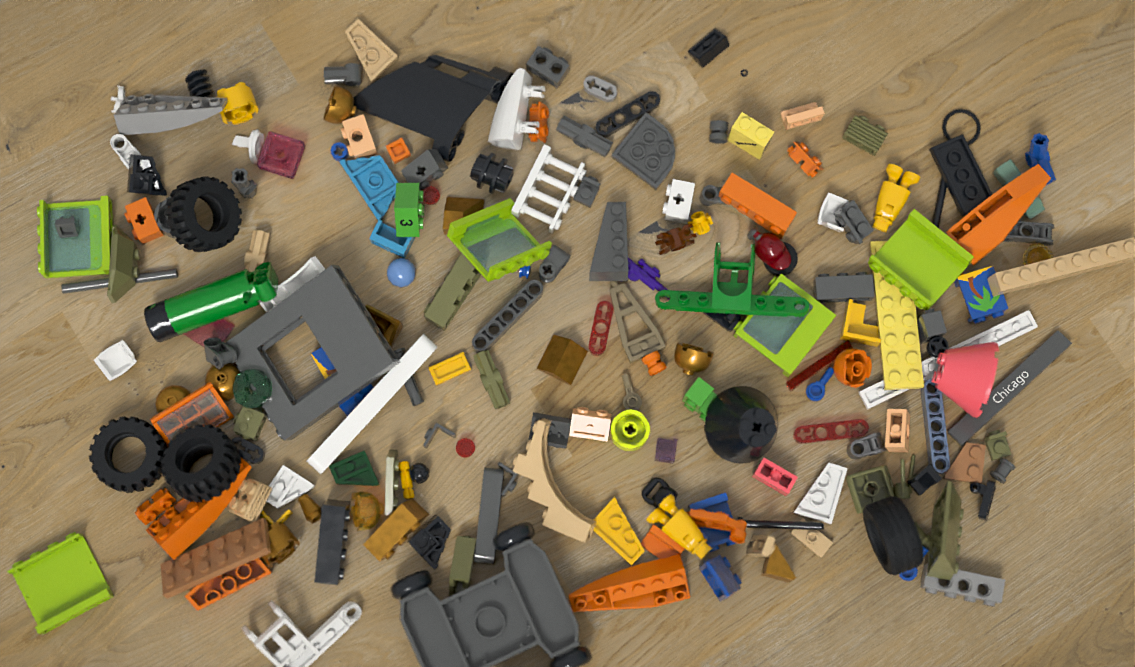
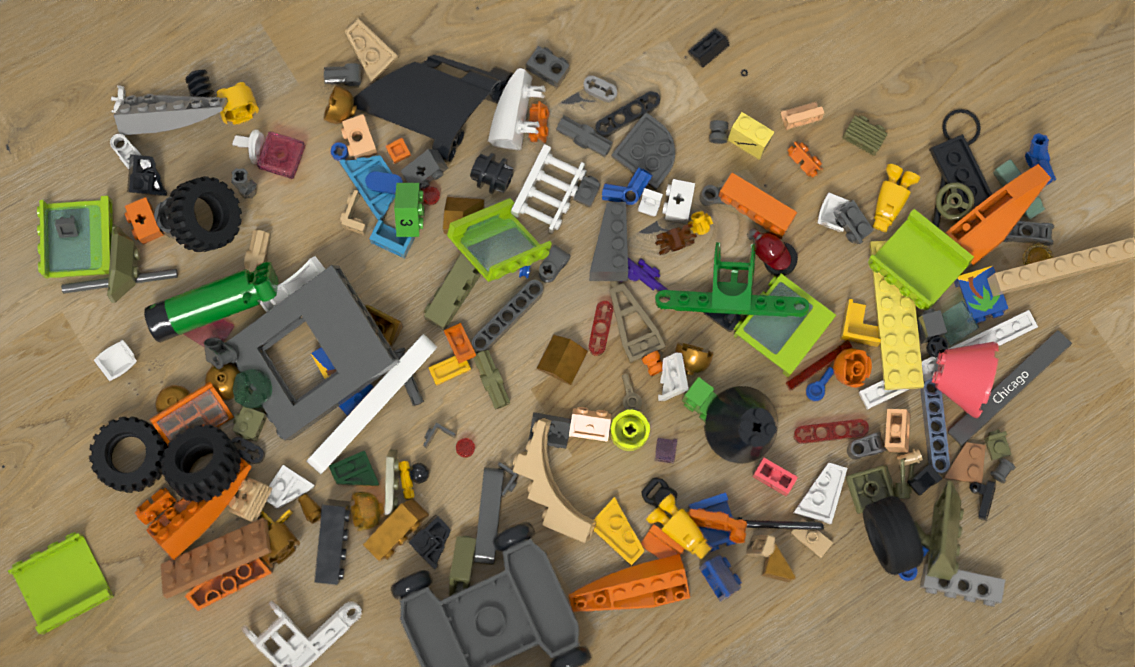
medium blue hair [387,258,416,287] -> none
dark grey brick [813,272,875,303] -> none
none -> tan bracket [340,190,367,236]
none -> blue tile [365,171,403,194]
none -> orange plate [443,323,476,364]
none -> blue piece [602,167,653,205]
none -> white bracket [638,188,663,217]
none -> white wing [658,353,689,401]
none -> tan pin [897,449,923,466]
none -> olive piece [936,182,974,220]
none -> clear light blue piece [942,301,979,346]

